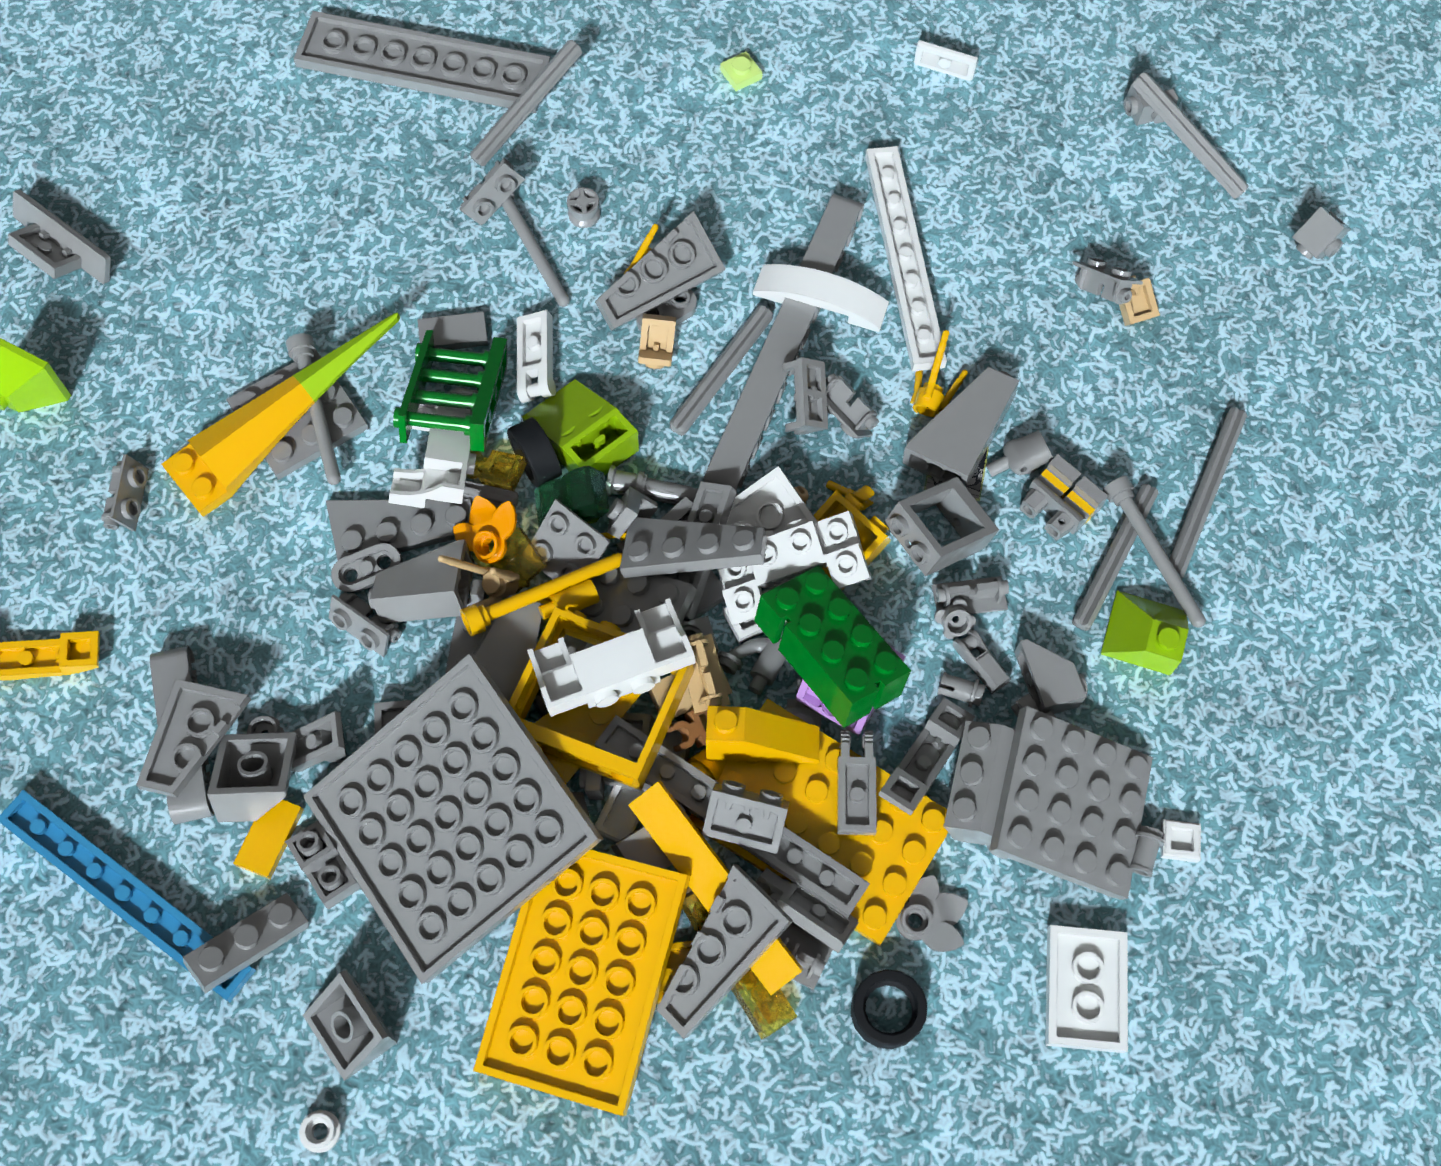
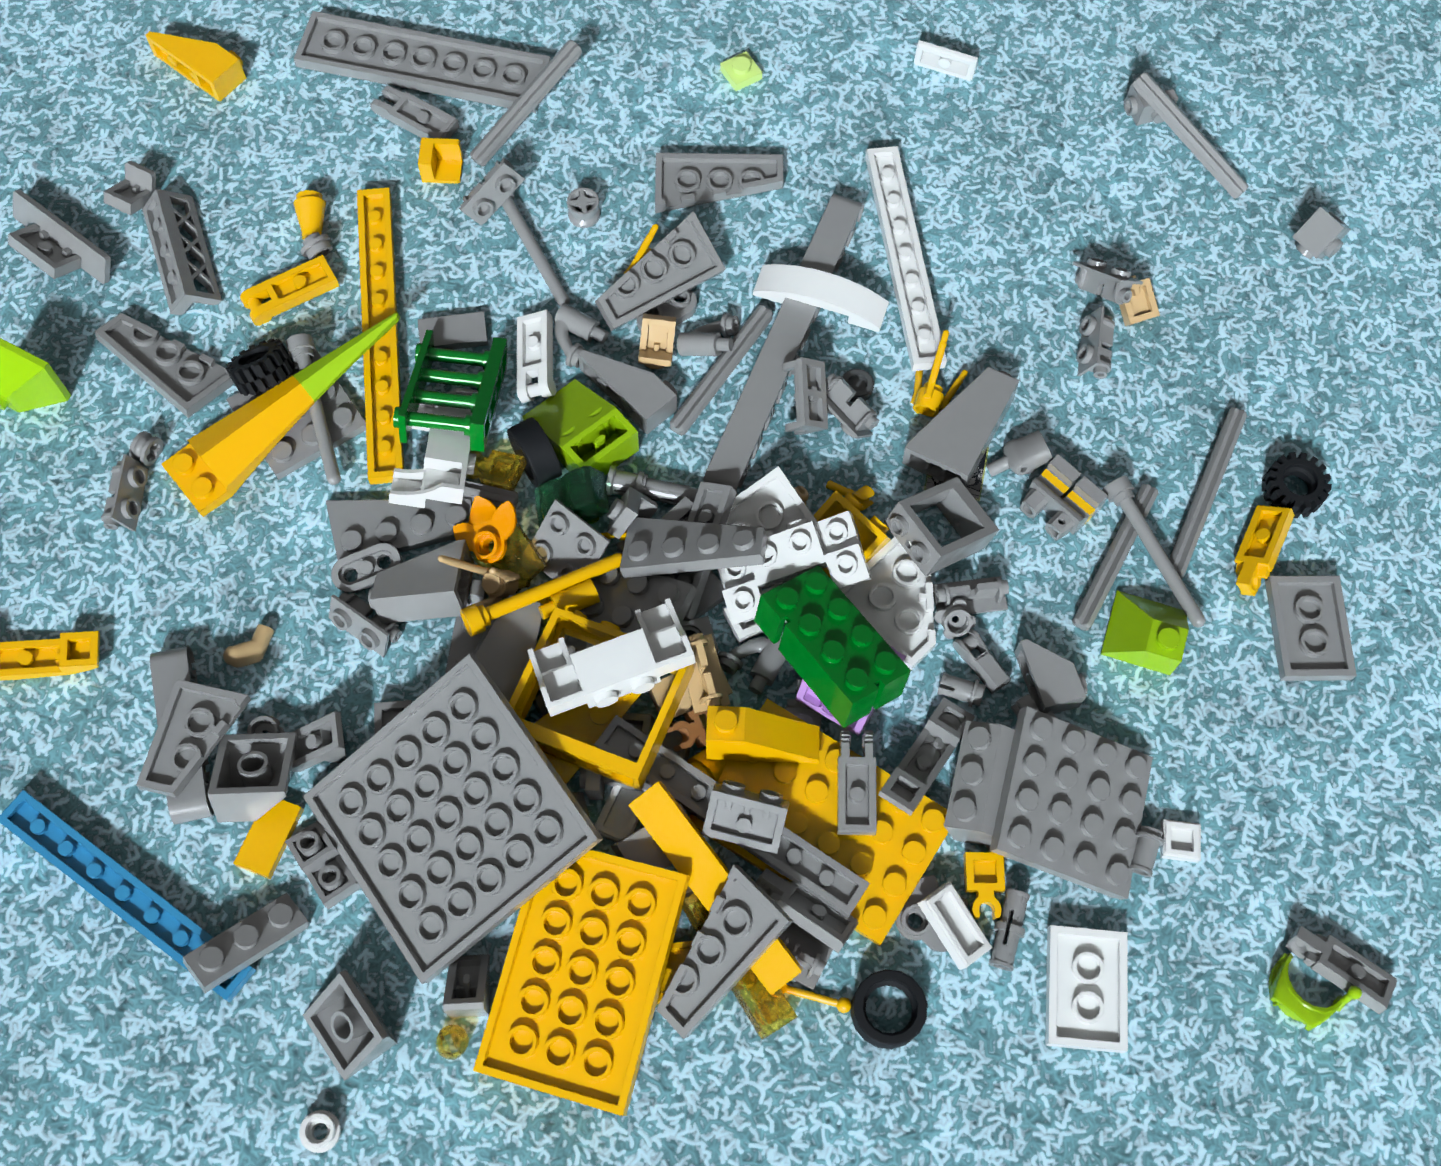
none -> light grey wing [94,313,234,418]
none -> light grey bracket [103,160,156,215]
none -> light grey bush [129,431,163,466]
none -> light grey fence [142,189,222,315]
none -> yellow slope [145,31,246,102]
none -> tan arm [223,624,275,668]
none -> black tyre [226,338,295,396]
none -> yellow plate [240,255,339,326]
none -> yellow cone [293,190,326,240]
none -> light grey plate [300,232,333,260]
none -> yellow plate [357,187,404,485]
none -> light grey hinge [370,85,459,139]
none -> yellow panel [418,138,463,184]
none -> clear yellow hinge [436,1025,469,1060]
none -> light grey slope [443,954,490,1018]
none -> light grey plant [554,303,609,368]
none -> light grey slope [578,350,677,434]
none -> light grey wing [655,153,783,213]
none -> light grey plant [677,313,739,356]
none -> yellow hinge [775,984,852,1013]
none -> white plate [841,536,936,670]
none -> dark grey tile [842,369,874,402]
none -> white tile [917,881,993,970]
none -> yellow plate [963,852,1005,920]
none -> light grey pin [989,889,1030,971]
none -> light grey hinge [1076,306,1115,379]
none -> yellow hinge [1234,505,1295,596]
none -> black tyre [1261,452,1332,518]
none -> light grey plate [1265,576,1357,681]
none -> lime helmet [1269,952,1362,1031]
none -> light grey hinge [1285,926,1397,1015]

